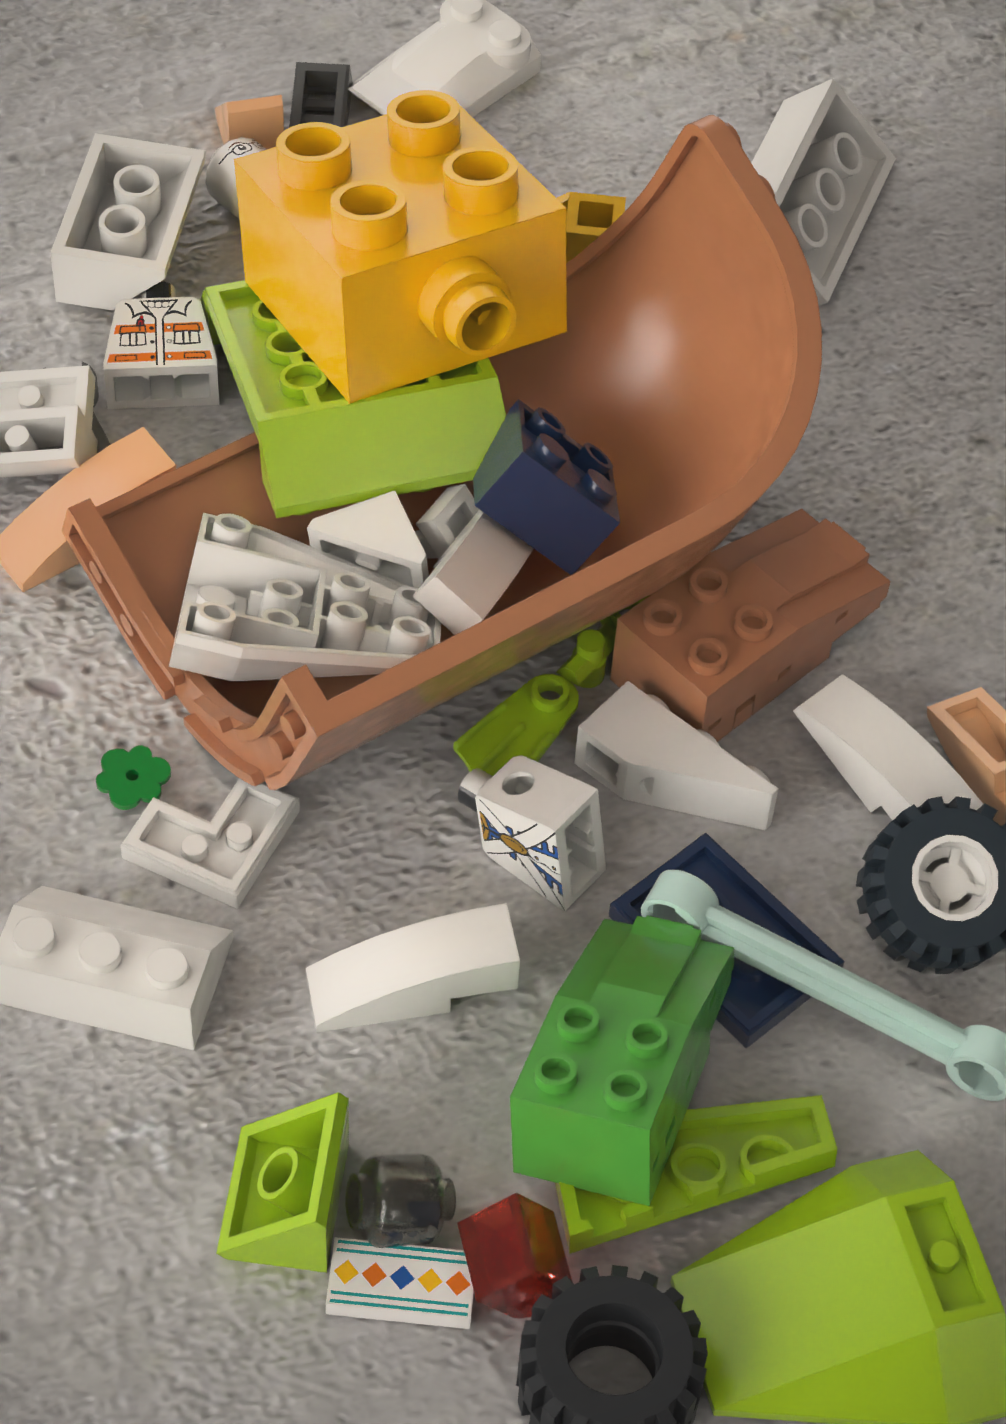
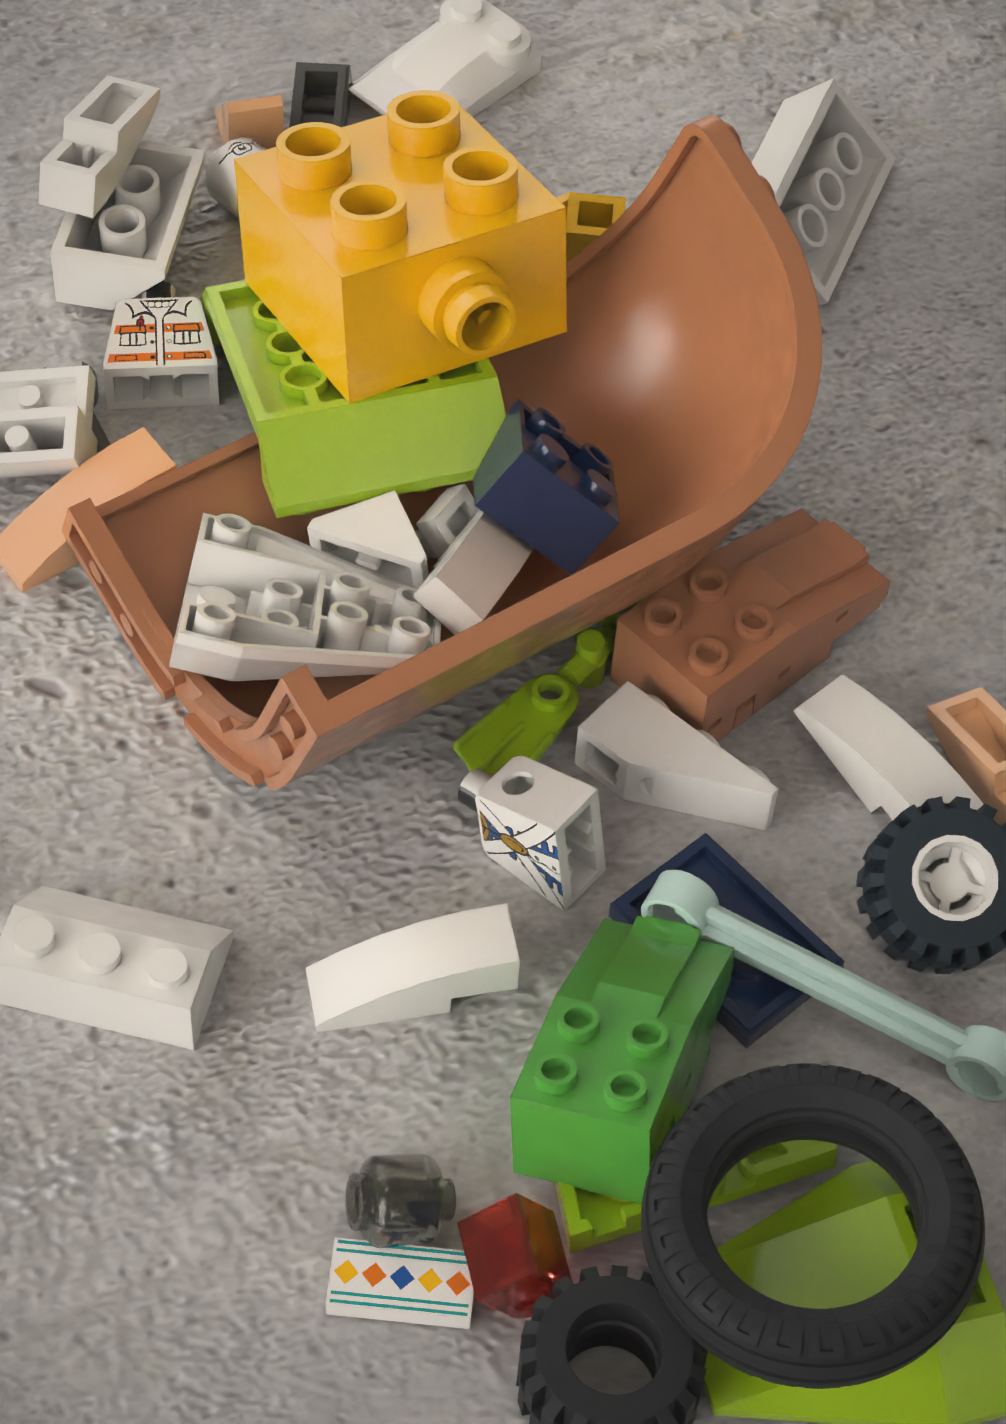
green plant [96,745,171,810] -> none
white tile [121,778,300,909] -> none
lime slope [216,1092,349,1273] -> none
none -> white slope [39,75,160,218]
none -> black tyre [641,1063,985,1389]

